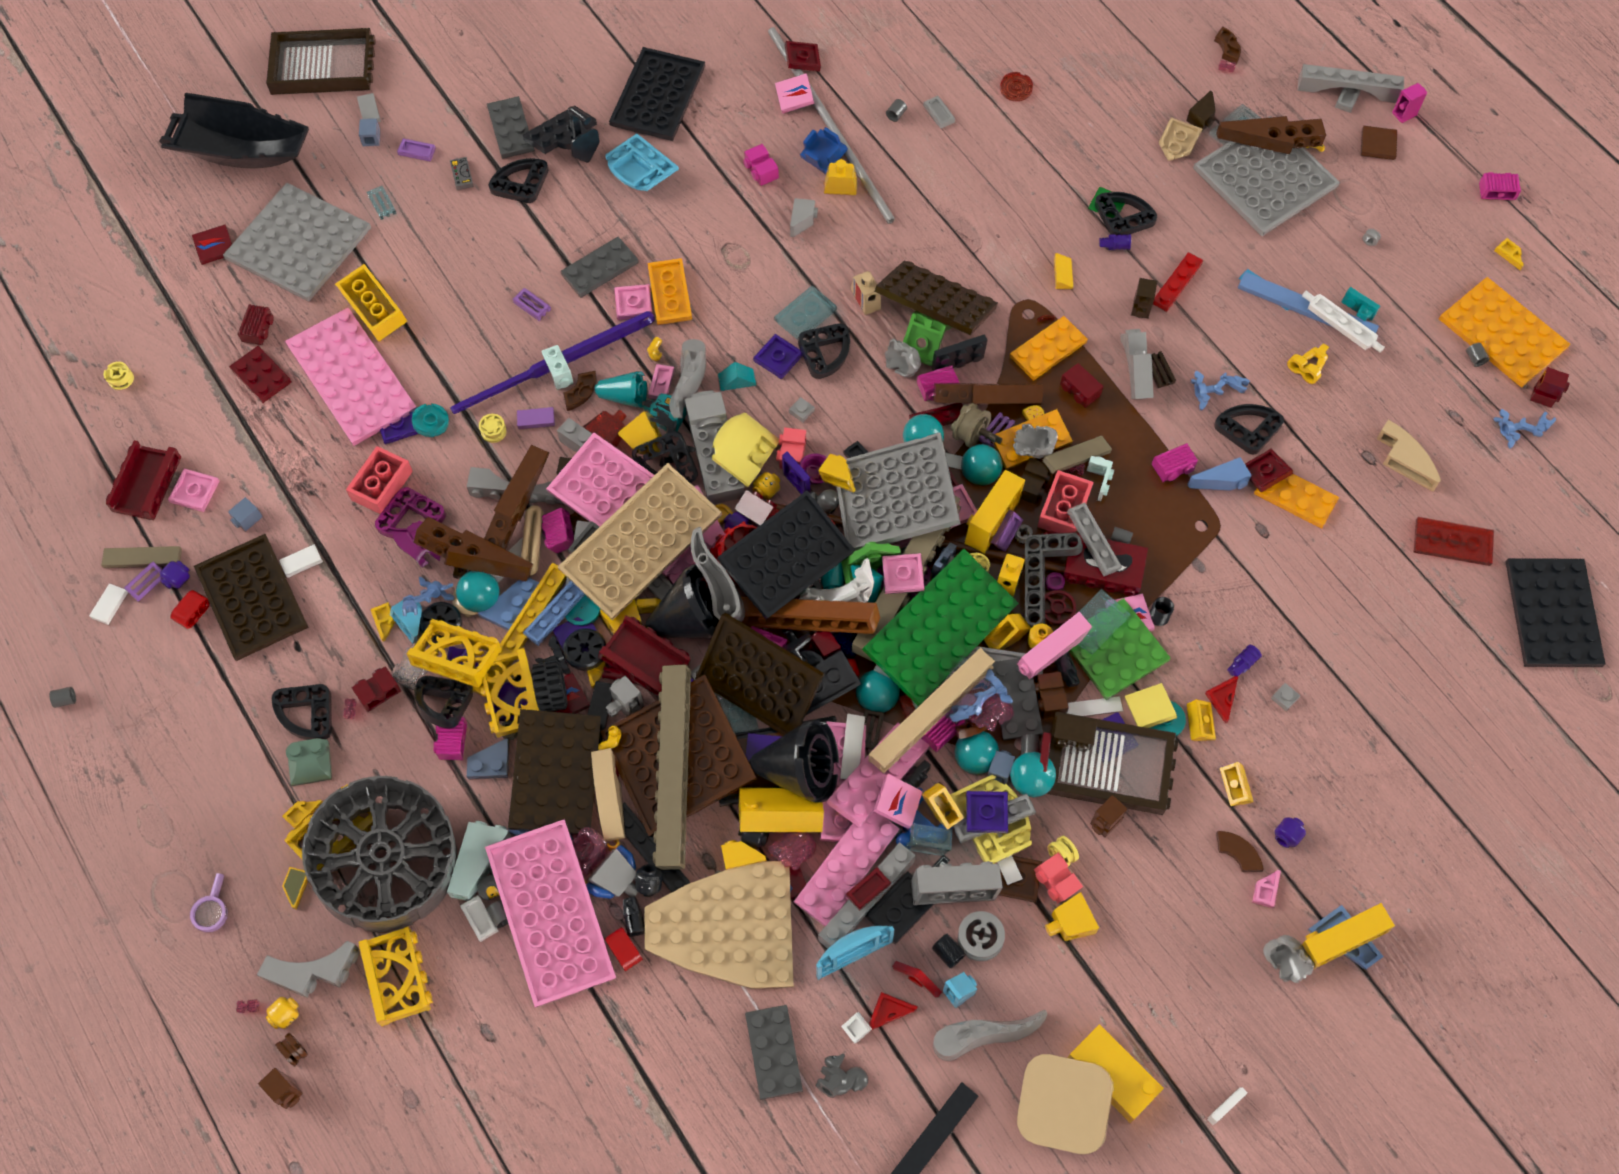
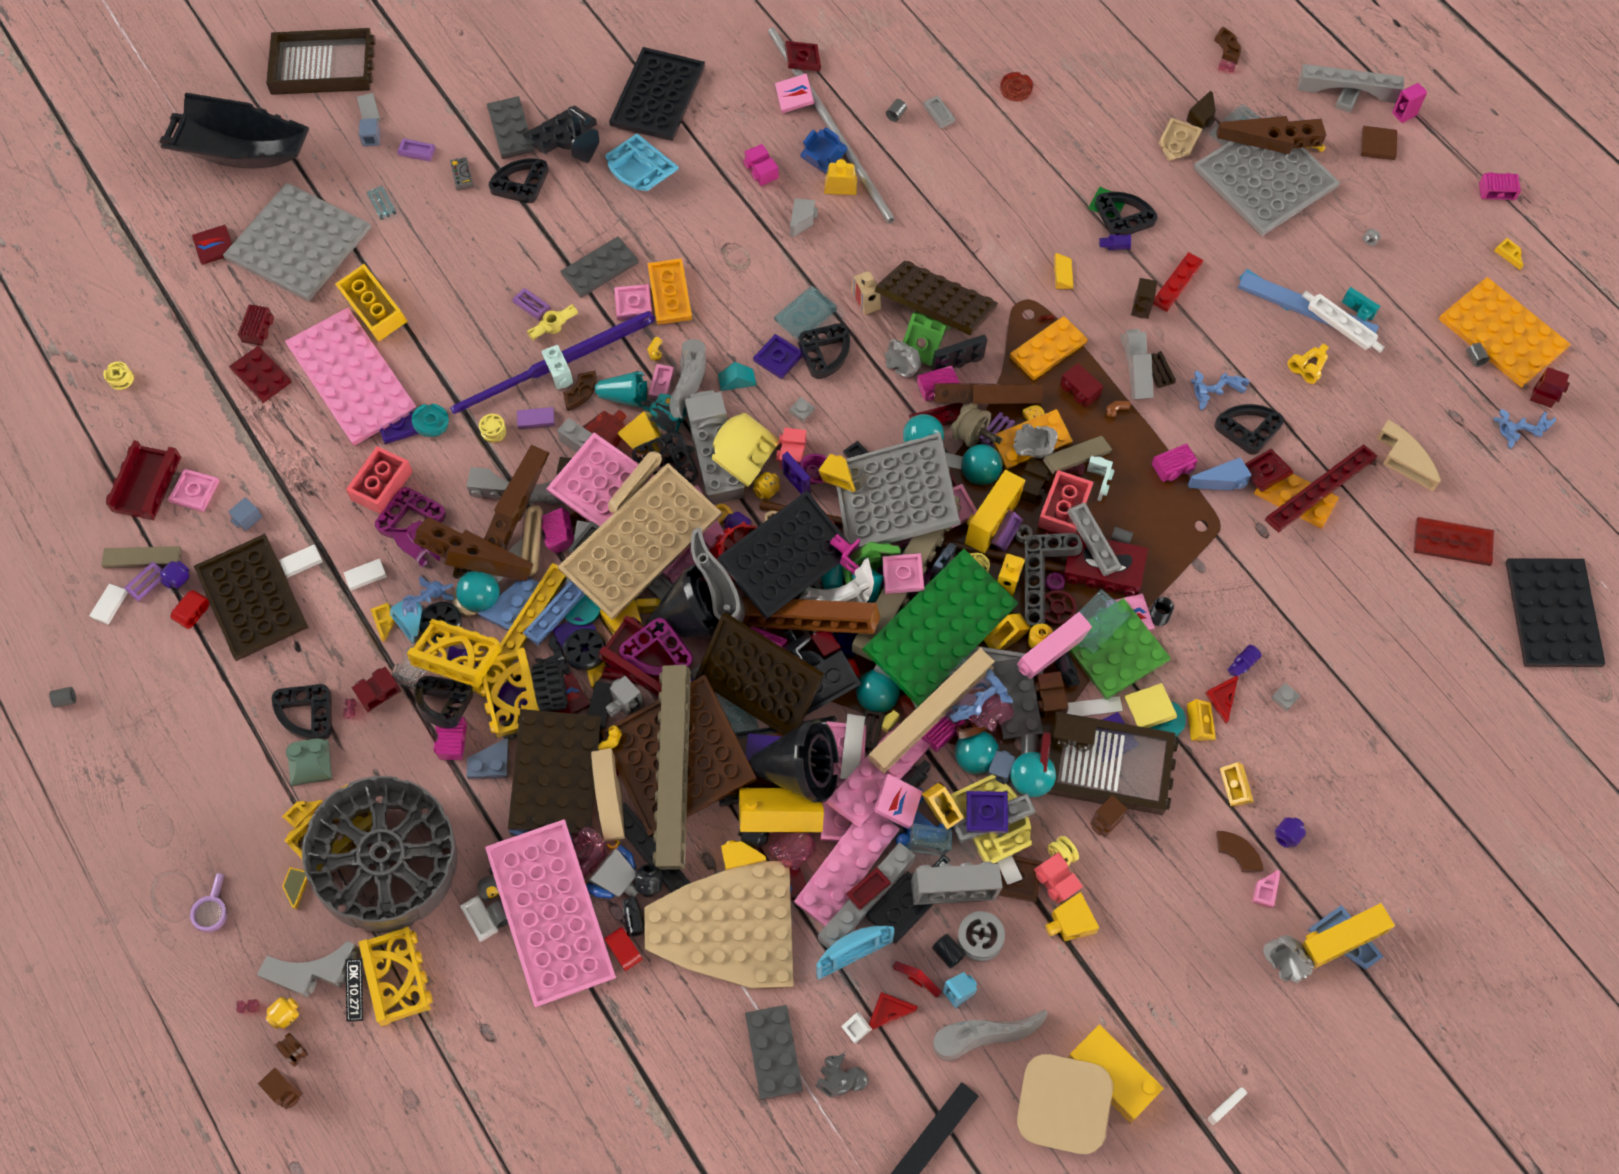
light aqua slope [447,821,511,901] -> none
brick [735,490,779,525] -> none
dark grey piece [810,489,839,514] -> none
none -> white tile [343,559,387,591]
none -> black sticker [345,958,363,1022]
none -> light yellow pin [527,304,578,341]
none -> tan piece [608,452,662,514]
none -> magenta beam [619,617,693,675]
none -> dark pink bracket [830,534,861,575]
none -> light yellow tile [882,710,899,734]
none -> dark orange arm [1106,401,1131,417]
none -> dark red tile [1264,444,1378,533]

